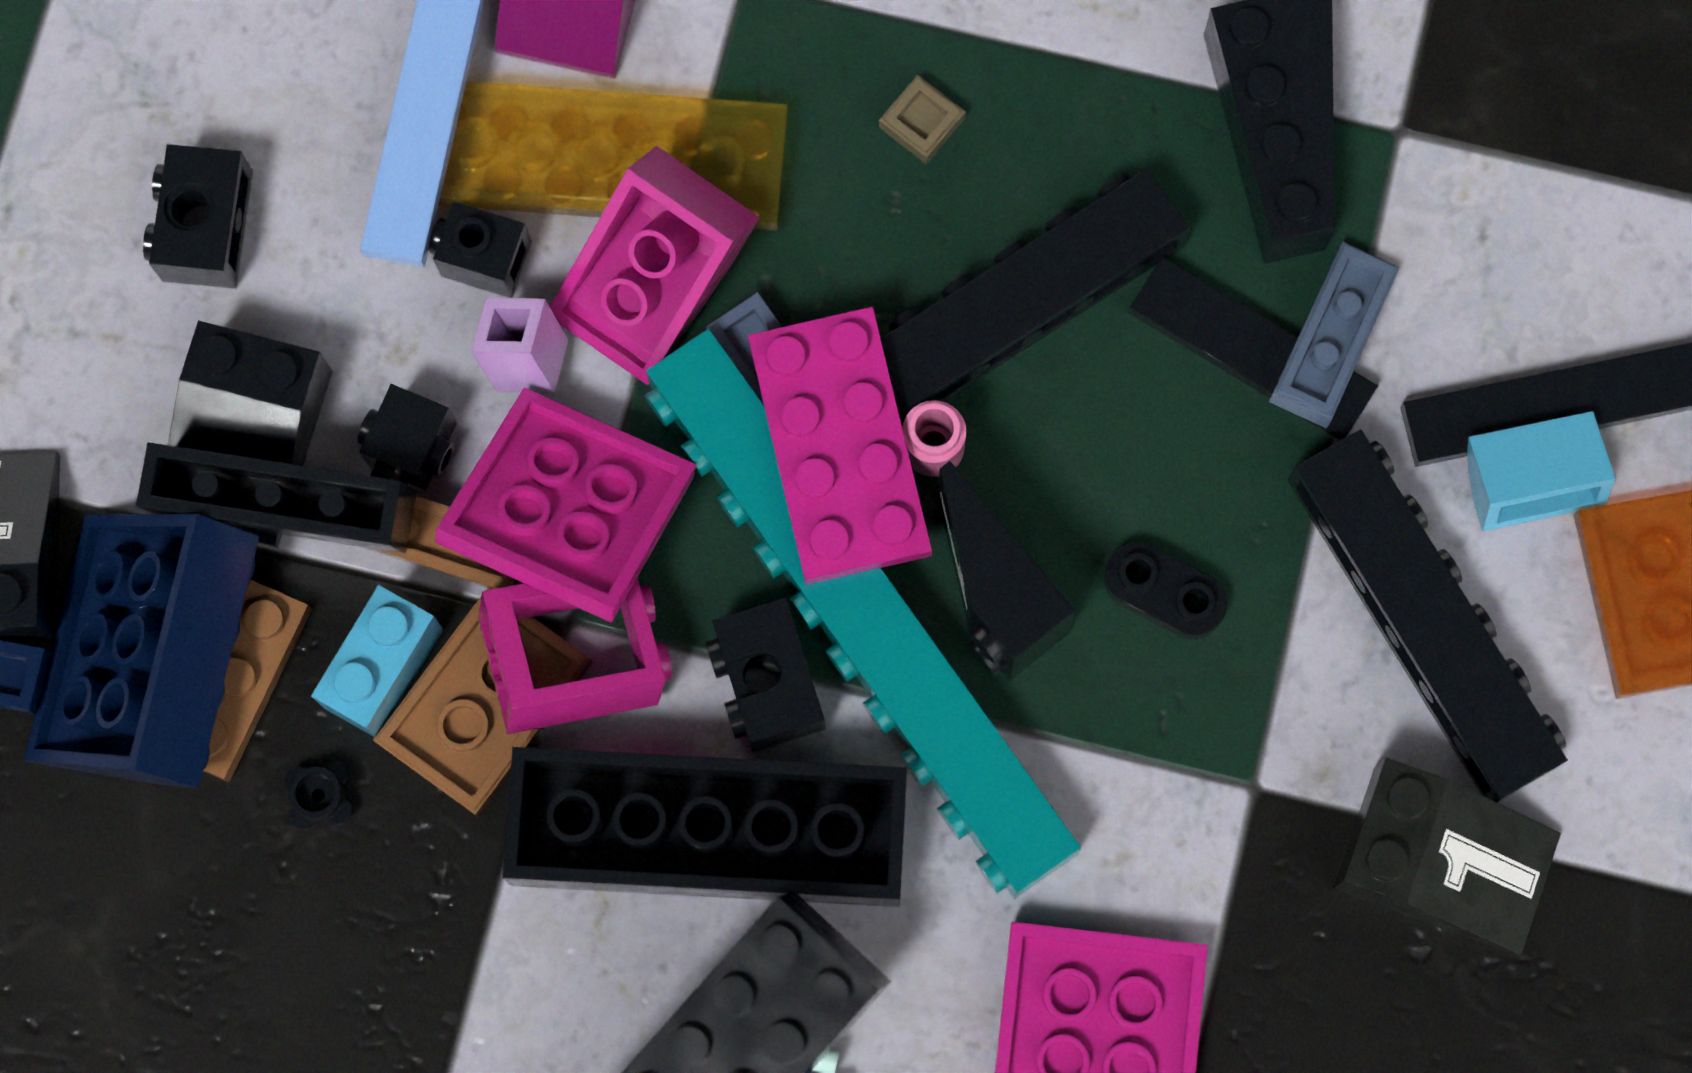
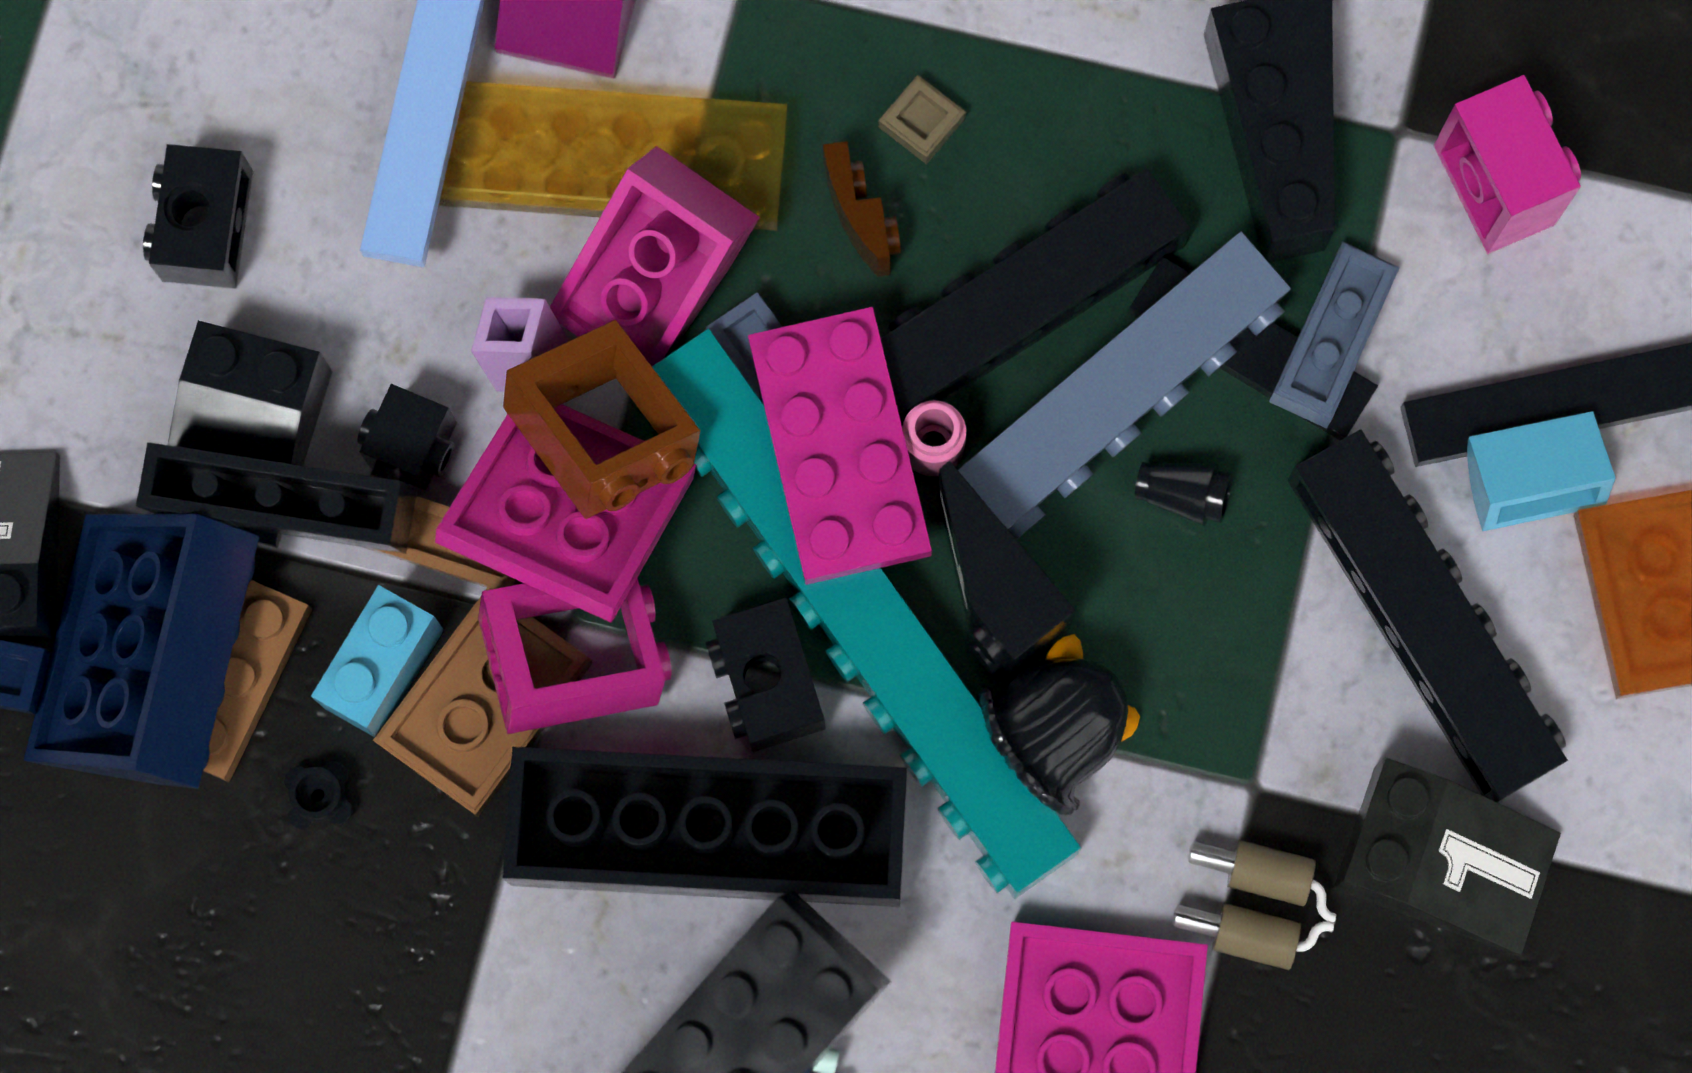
black brick [429,201,532,298] -> none
black plate [1104,543,1227,639] -> none
none -> dark orange window [503,320,700,519]
none -> reddish brown slope [823,141,901,277]
none -> sand blue brick [958,231,1291,540]
none -> black hair [977,634,1140,815]
none -> black cone [1135,462,1232,526]
none -> dark tan piece [1172,840,1336,970]
none -> dark pink brick [1434,75,1581,254]

